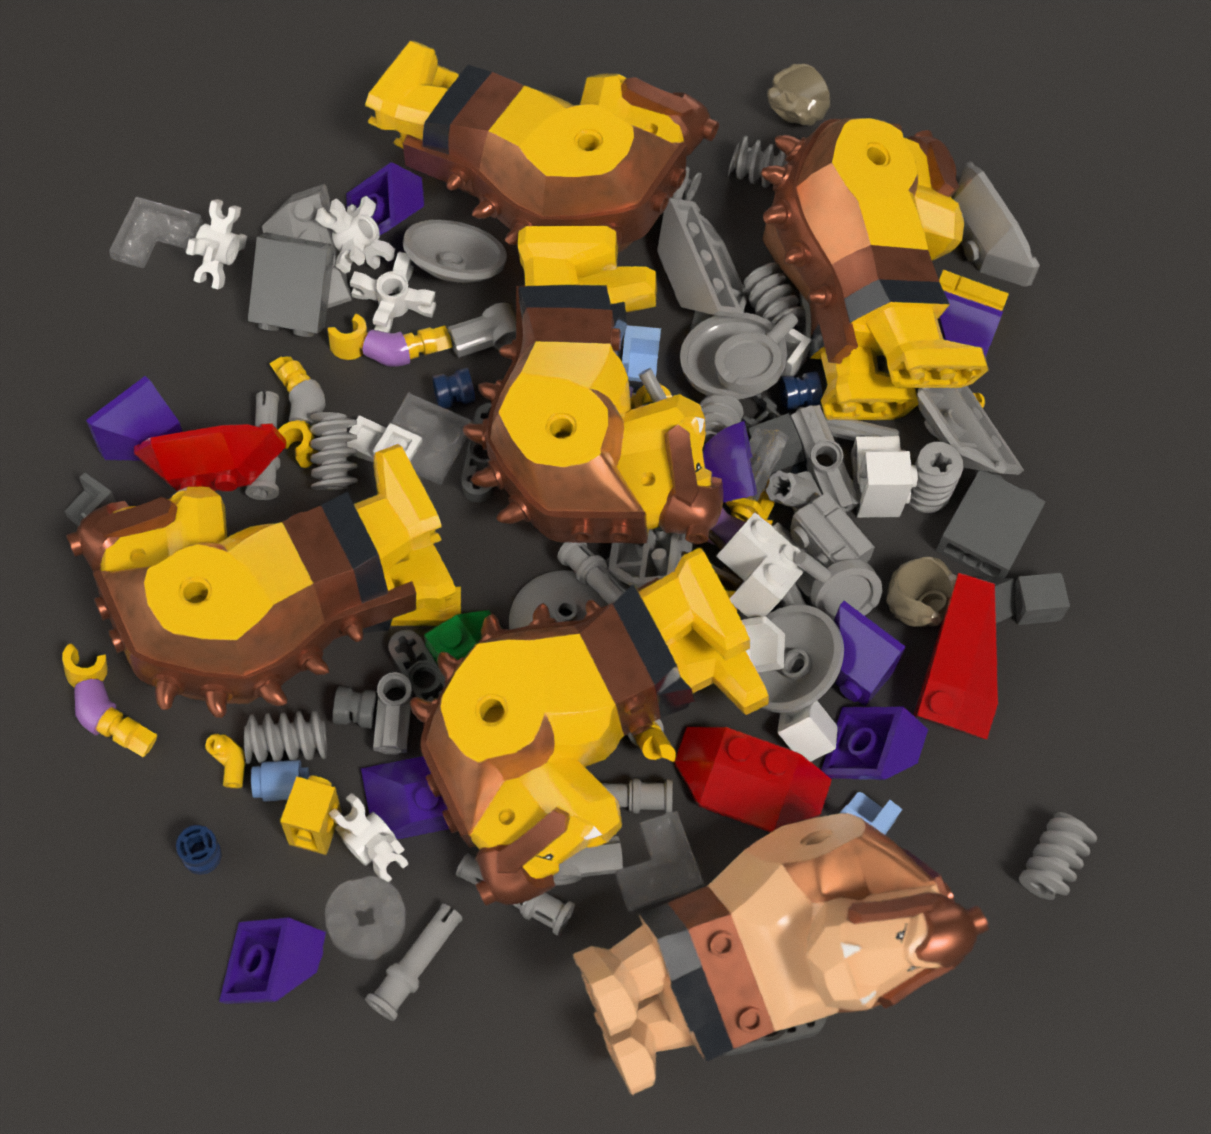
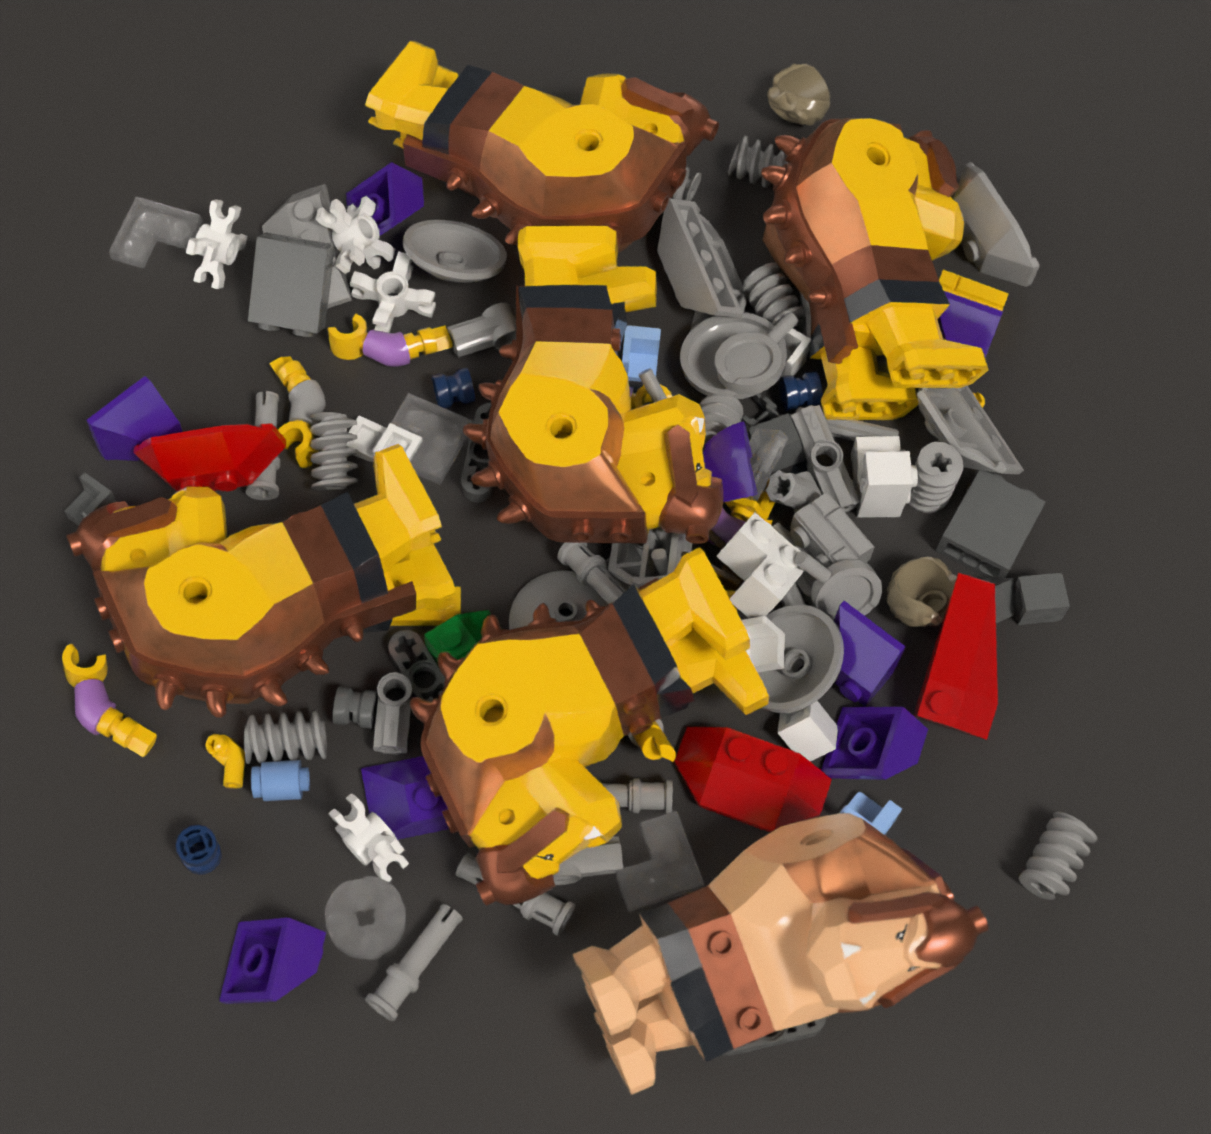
yellow brick [280,776,342,855] -> none

